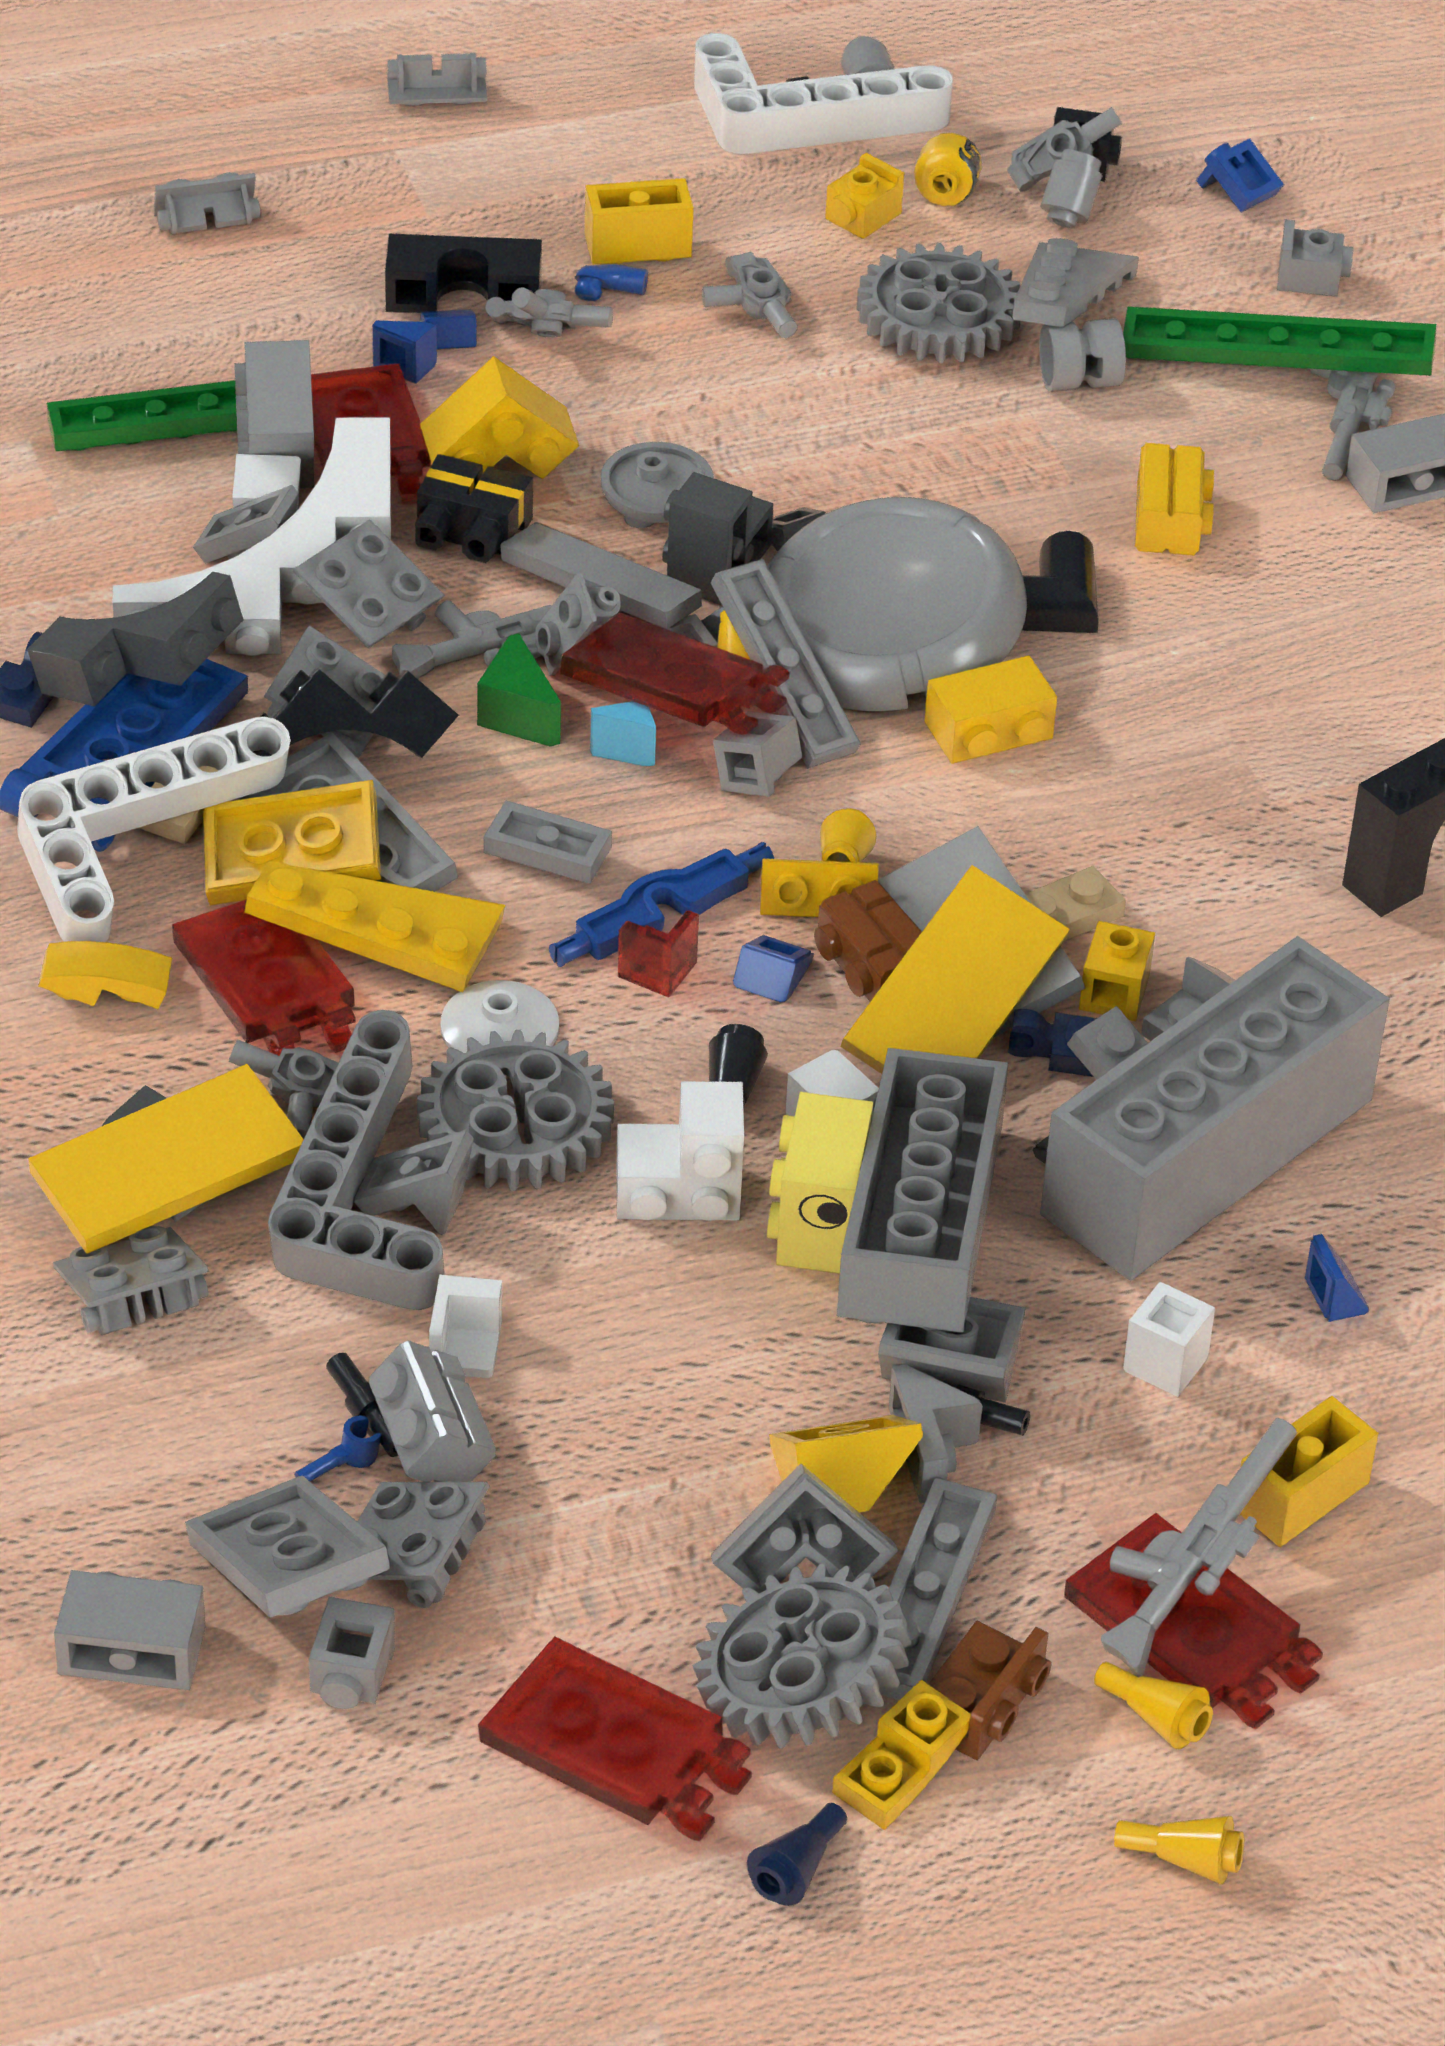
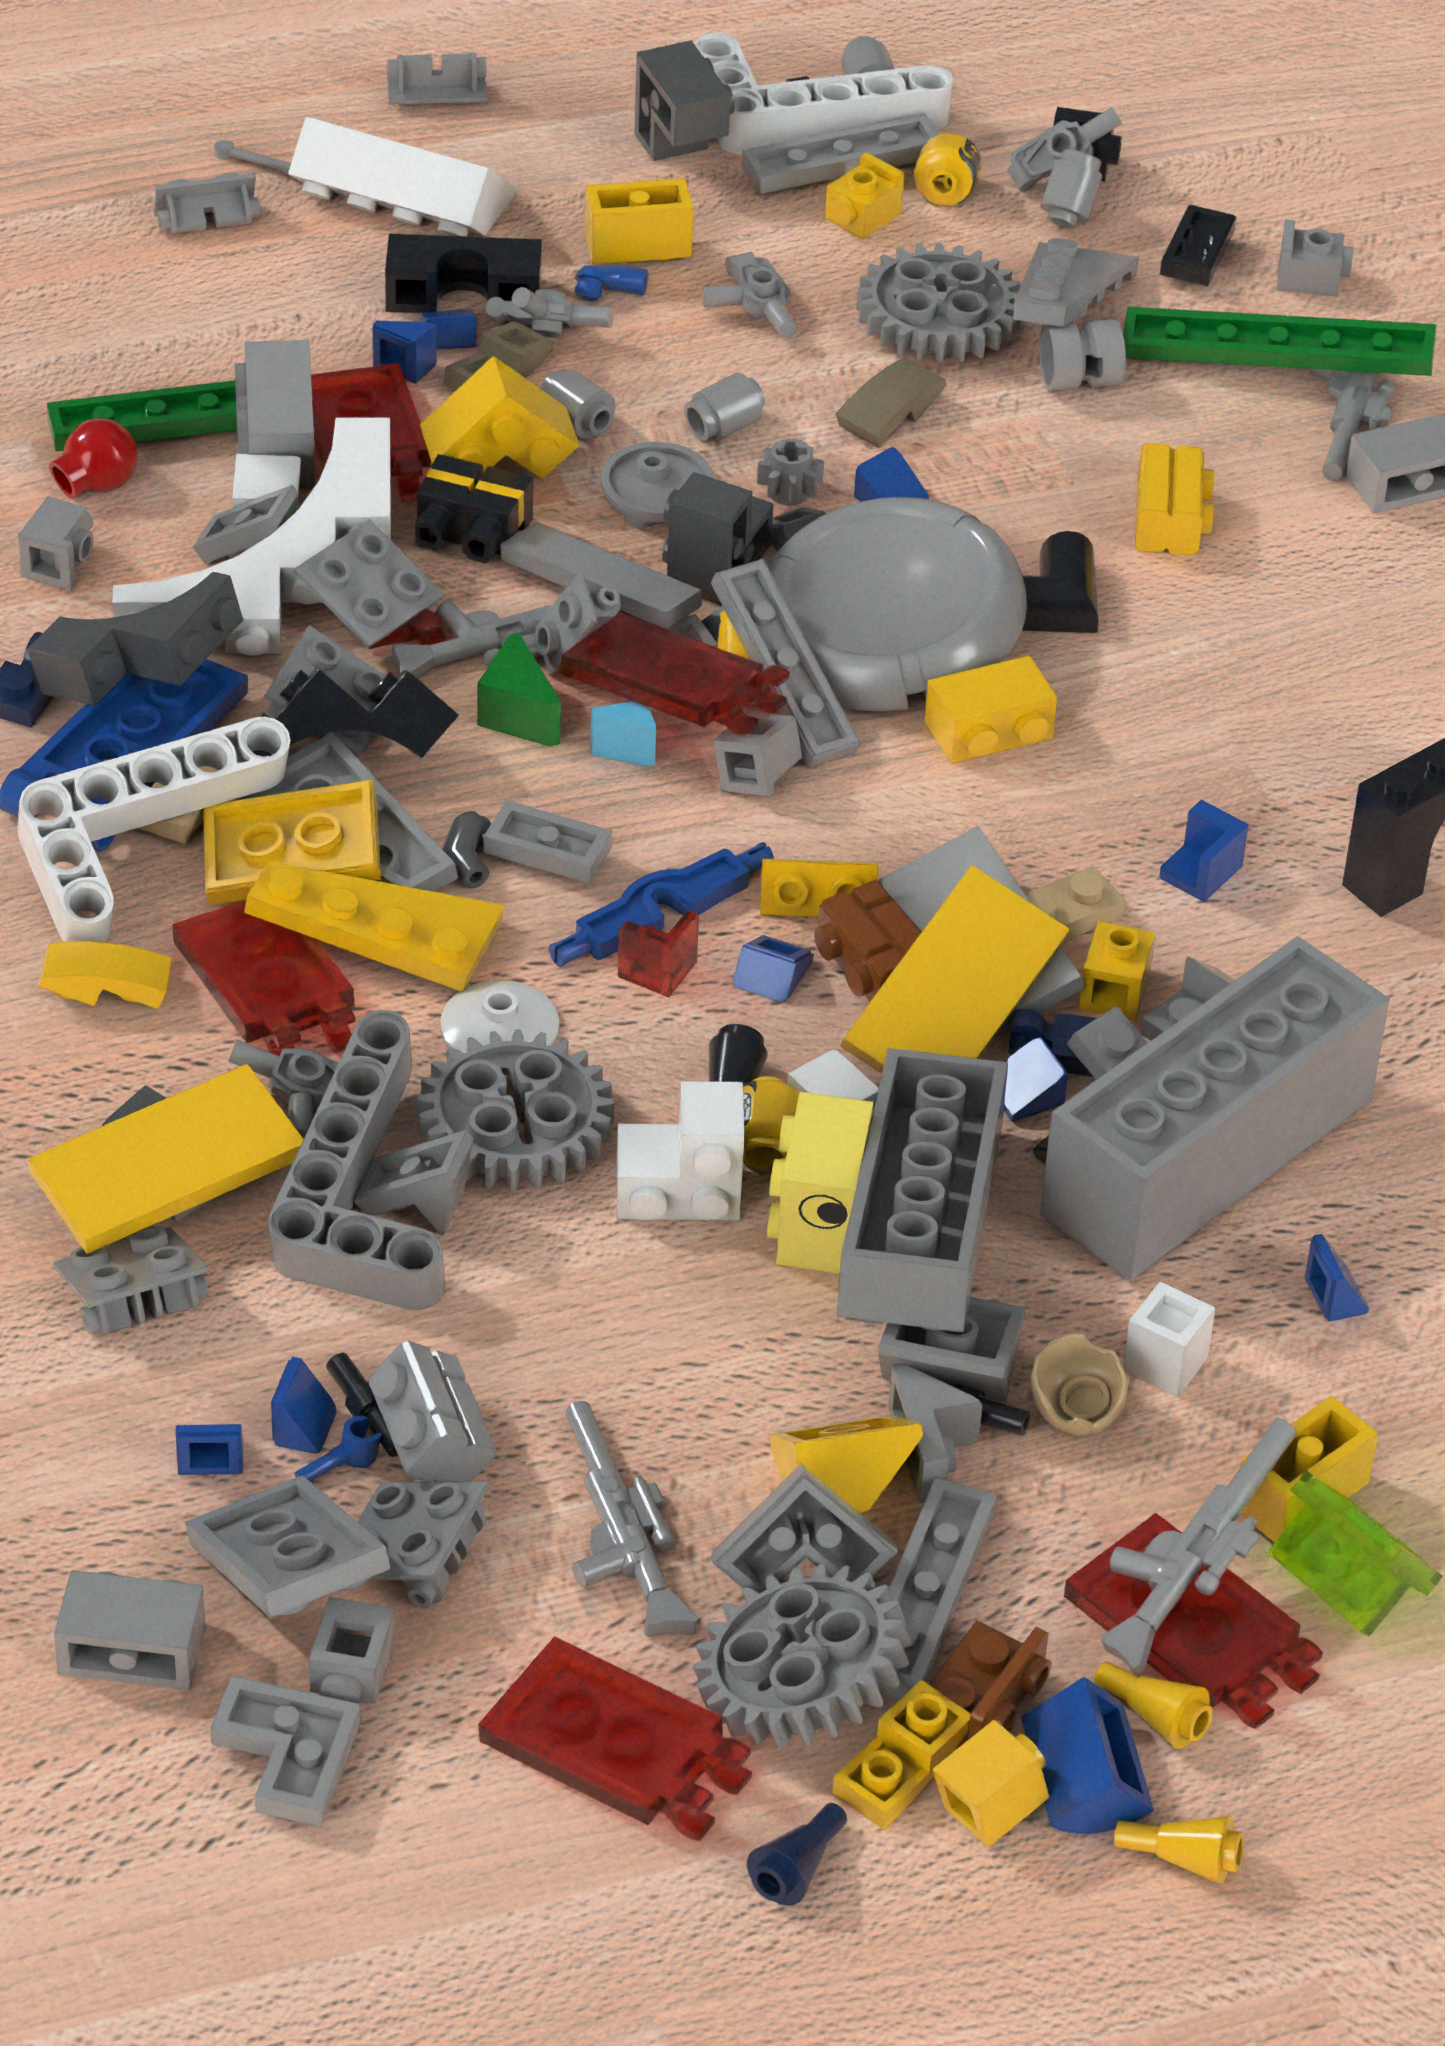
white panel [429,1274,502,1378] -> none
yellow cone [820,808,877,862] -> none
blue bracket [1196,138,1284,212] -> none
none -> light grey brick [18,497,94,591]
none -> red piece [49,418,138,499]
none -> blue slope [175,1424,243,1475]
none -> light grey plate [211,1675,362,1827]
none -> light grey hinge [214,140,297,180]
none -> blue slope [271,1356,336,1454]
none -> white slope [288,116,518,236]
none -> clear red hand [368,609,447,649]
none -> dark tan slope [443,321,554,391]
none -> dark grey arm [443,811,491,888]
none -> light grey brick [540,370,615,439]
none -> light grey piece [566,1401,697,1637]
none -> dark grey brick [634,40,735,161]
none -> light grey brick [684,373,765,441]
none -> light grey plate [742,114,939,194]
none -> yellow head [743,1076,800,1170]
none -> light grey gear [757,439,824,506]
none -> dark tan slope [835,358,947,448]
none -> blue slope [854,447,929,502]
none -> yellow brick [932,1720,1050,1848]
none -> slope [1004,1037,1068,1122]
none -> blue brick [1021,1677,1154,1834]
none -> tan hair [1031,1333,1130,1437]
none -> blue panel [1159,799,1249,902]
none -> black plate [1160,205,1237,286]
none -> clear neon green bracket [1267,1470,1443,1637]

